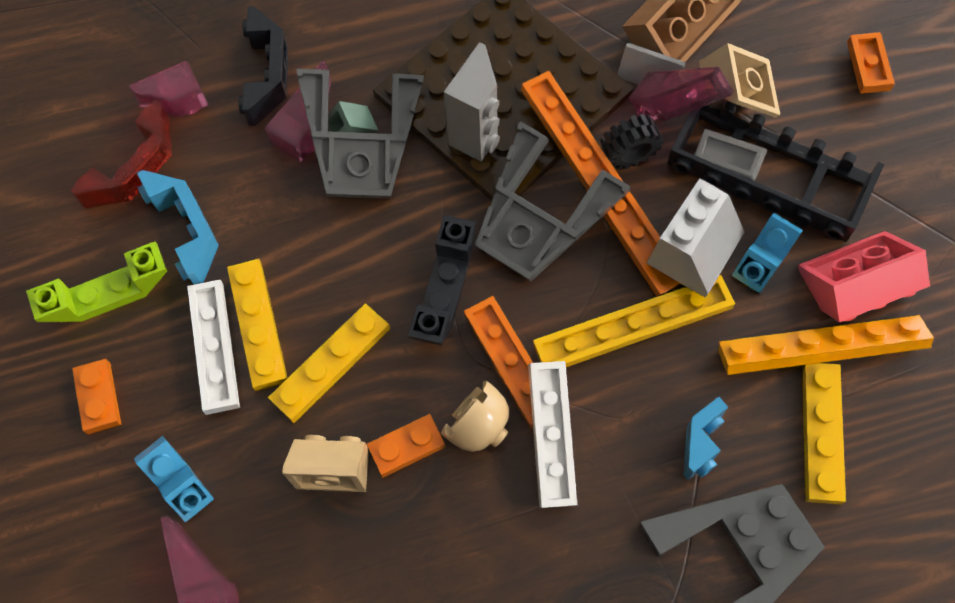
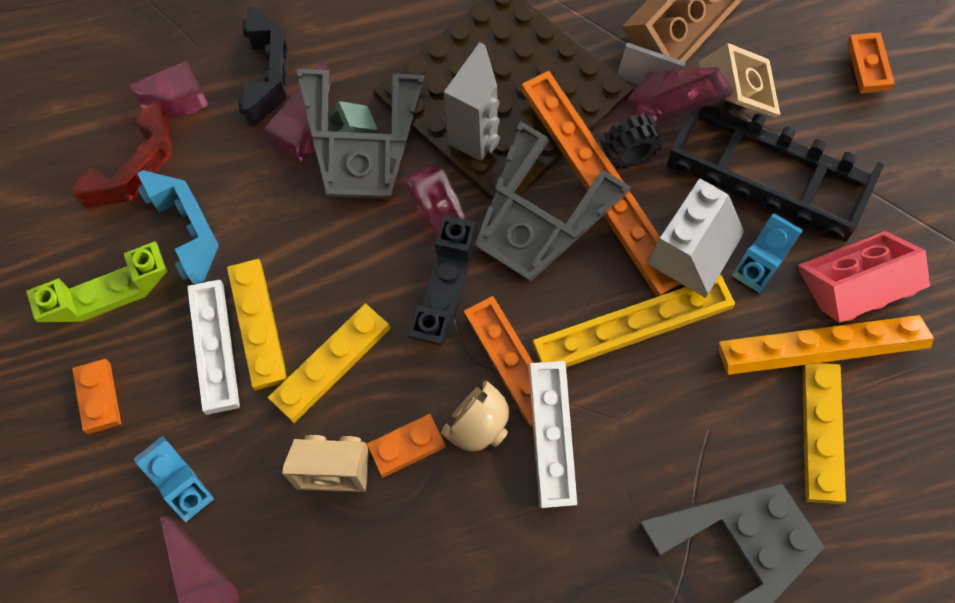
dark azure slope [683,397,728,480] -> none
light grey tile [694,129,767,181] -> none
none -> clear pink slope [403,163,467,236]

